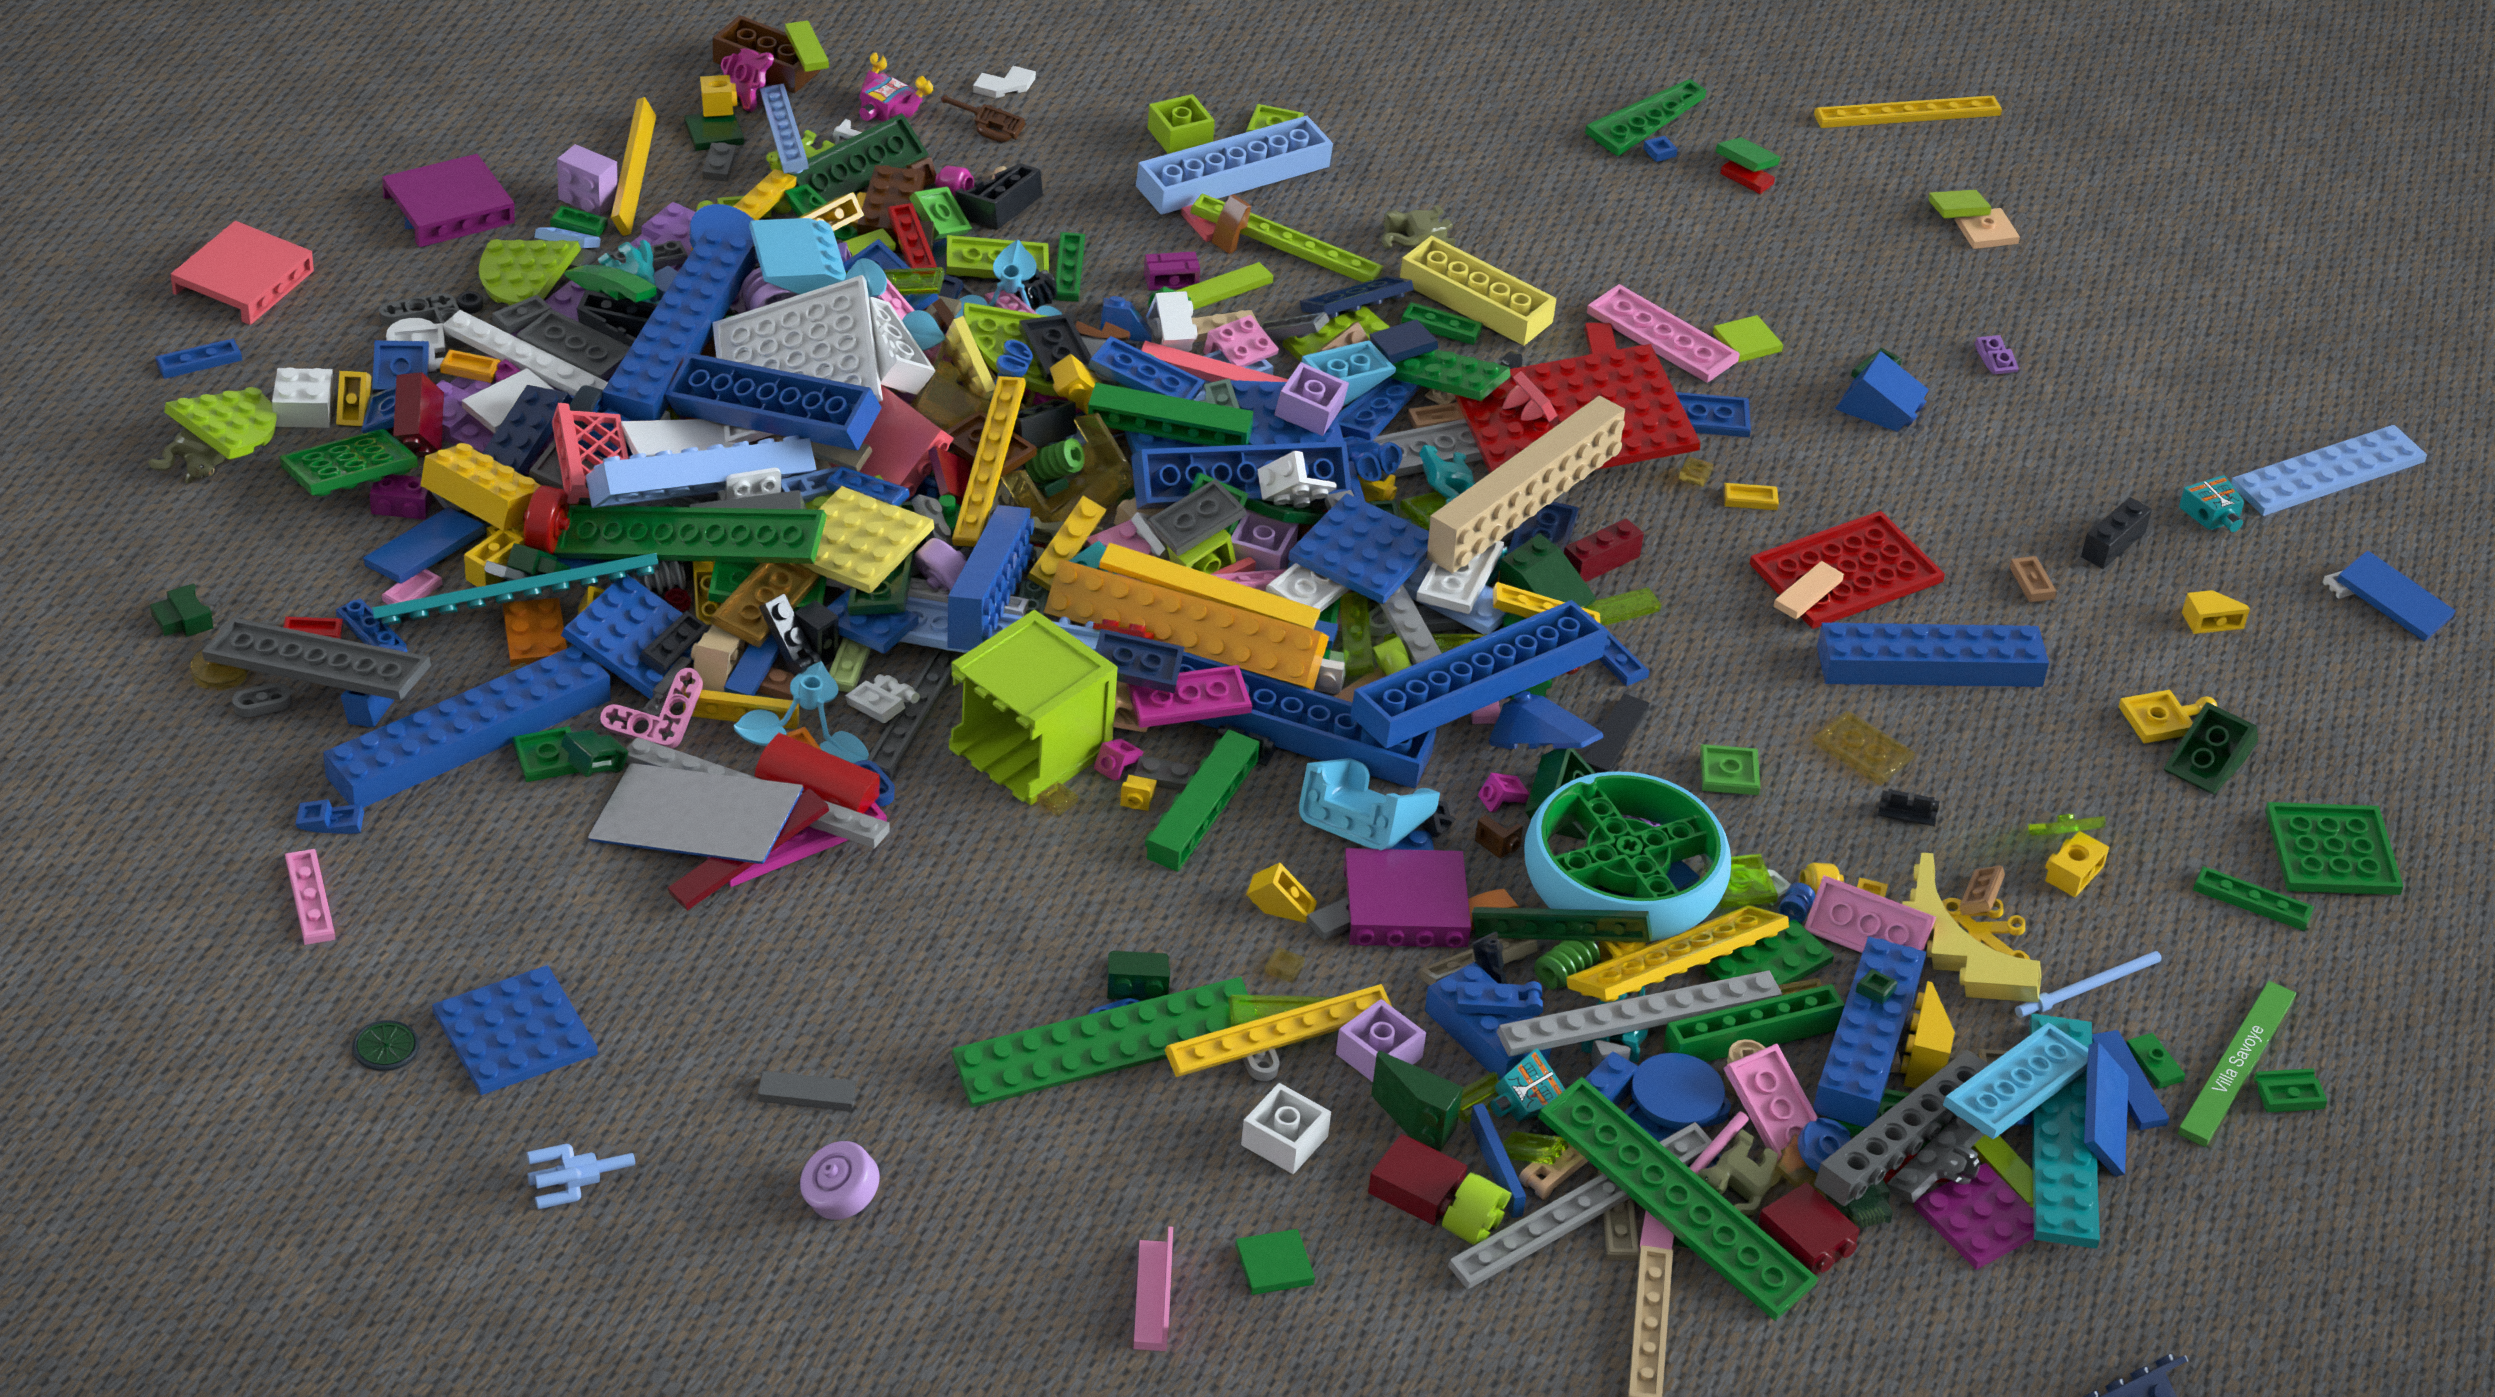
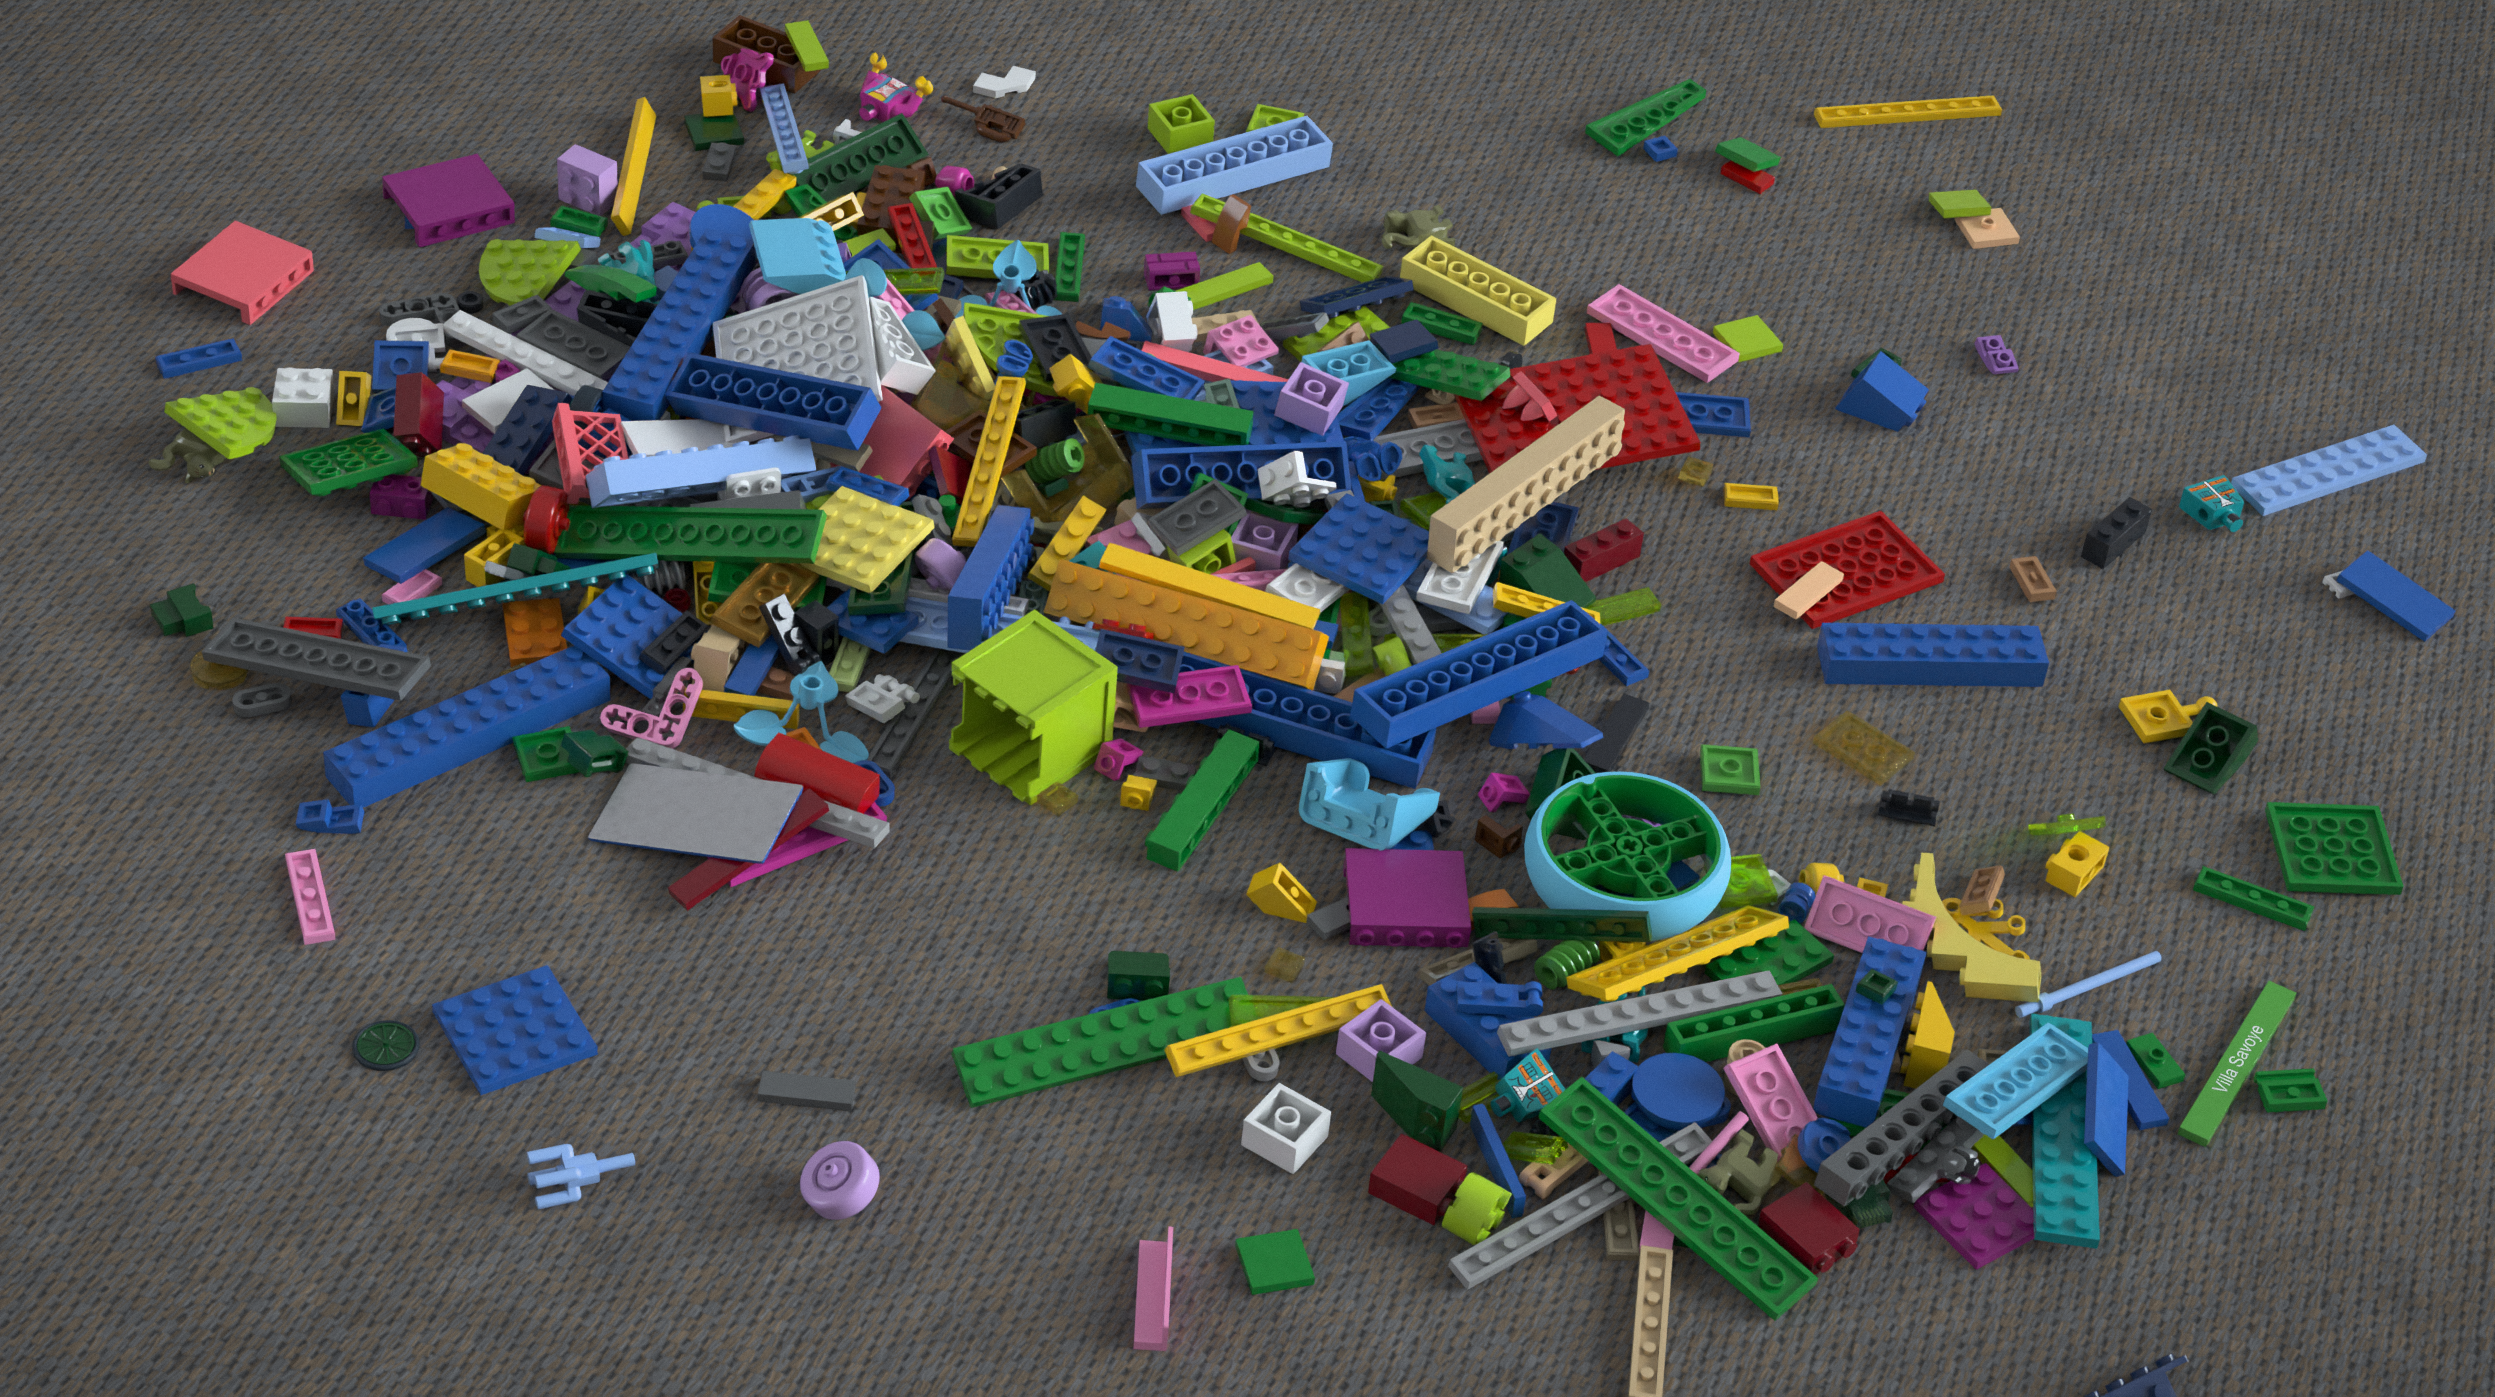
yellow slope [2182,590,2250,634] -> none

